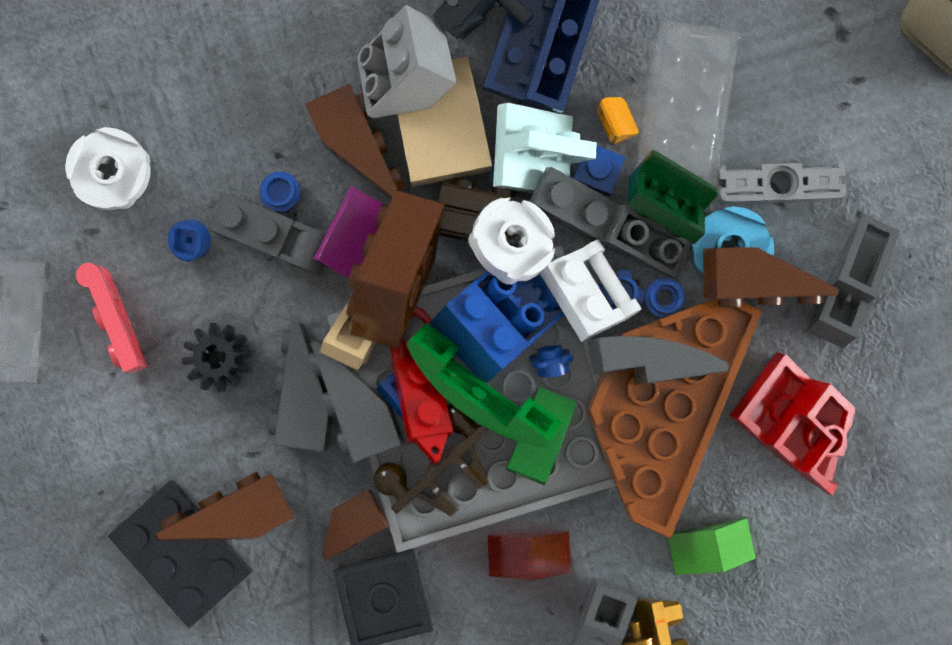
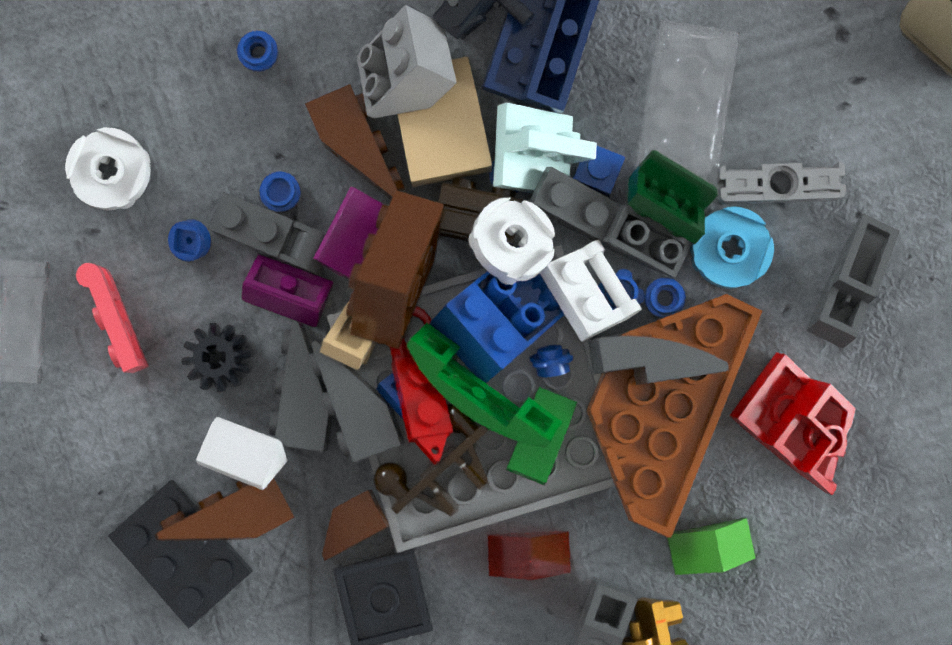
light orange slope [597,97,639,145] -> none
reddish brown slope [703,247,838,307] -> none
none -> white slope [196,417,287,490]
none -> blue plate [237,31,278,72]
none -> magenta slope [242,254,333,327]

